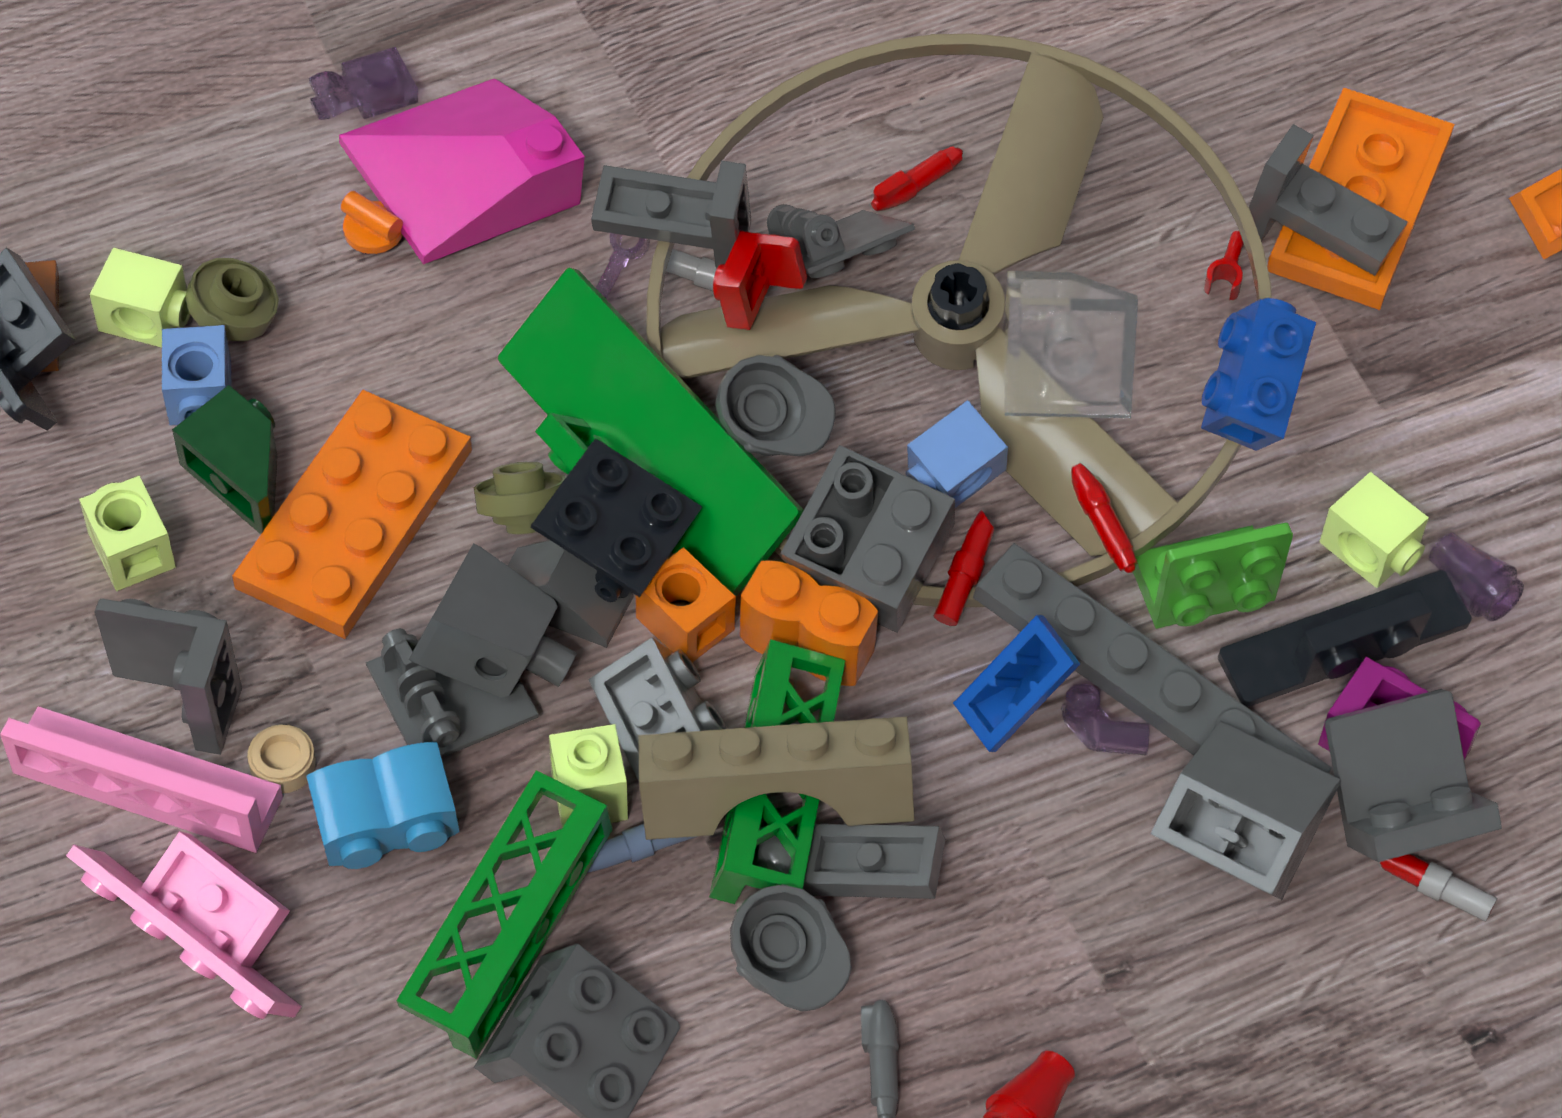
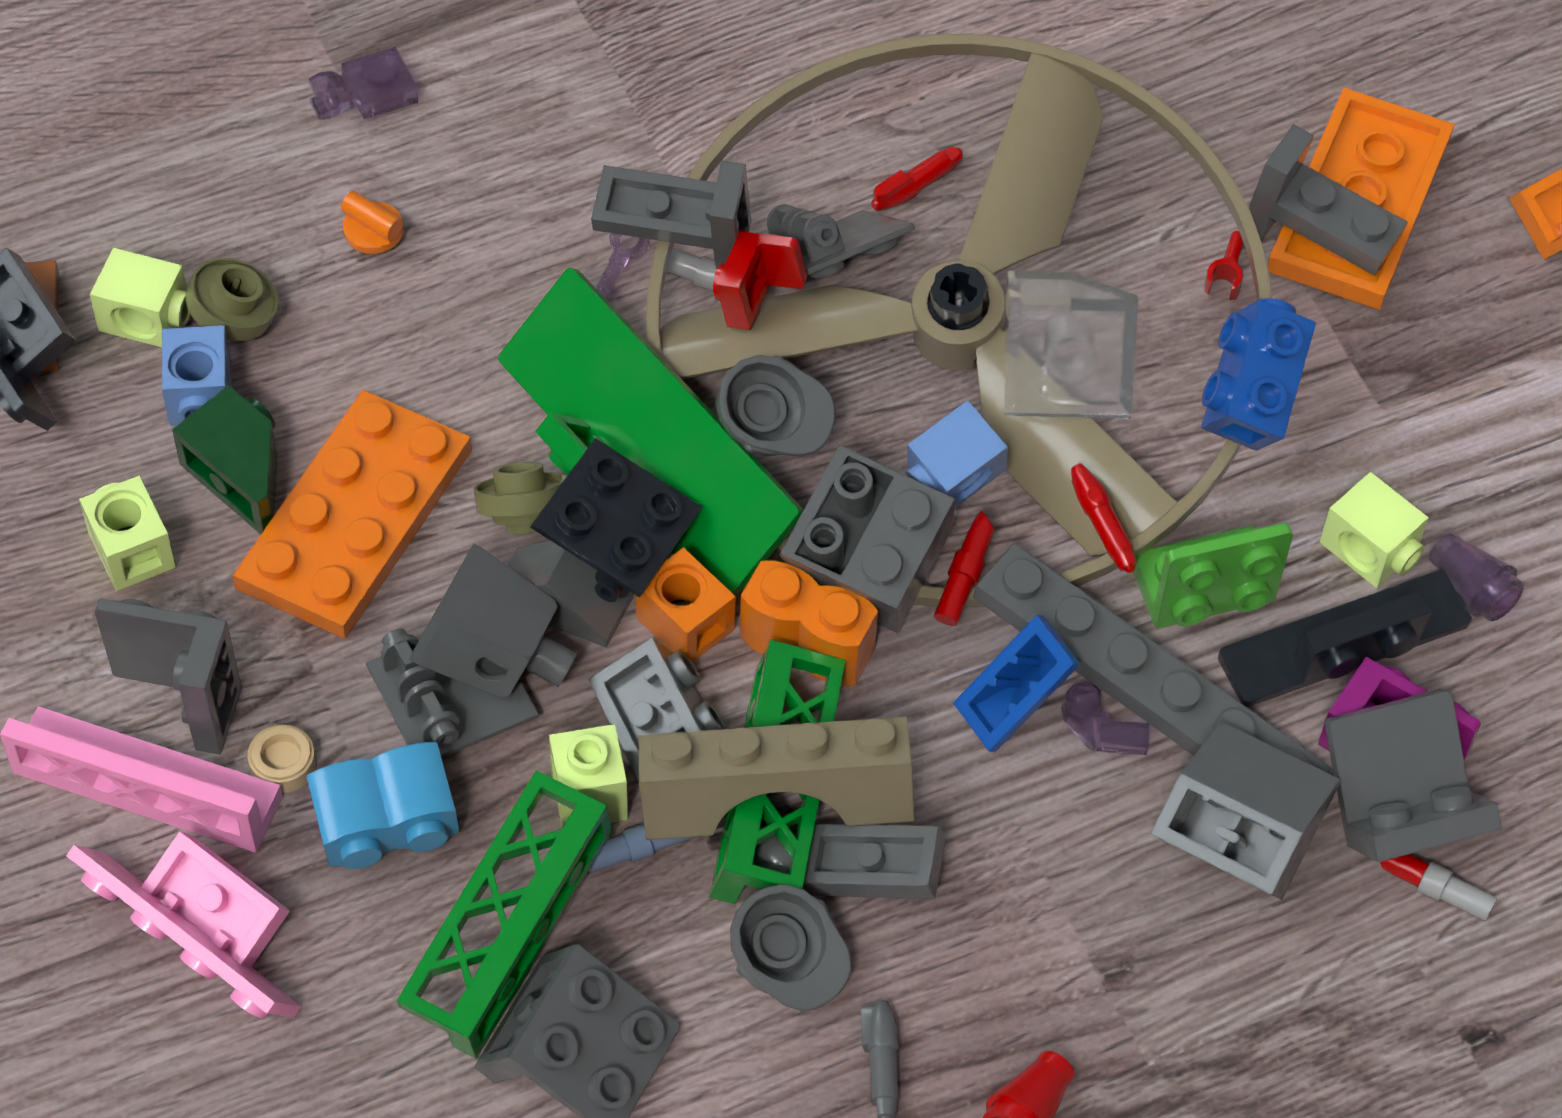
dark pink slope [339,78,585,265] -> none

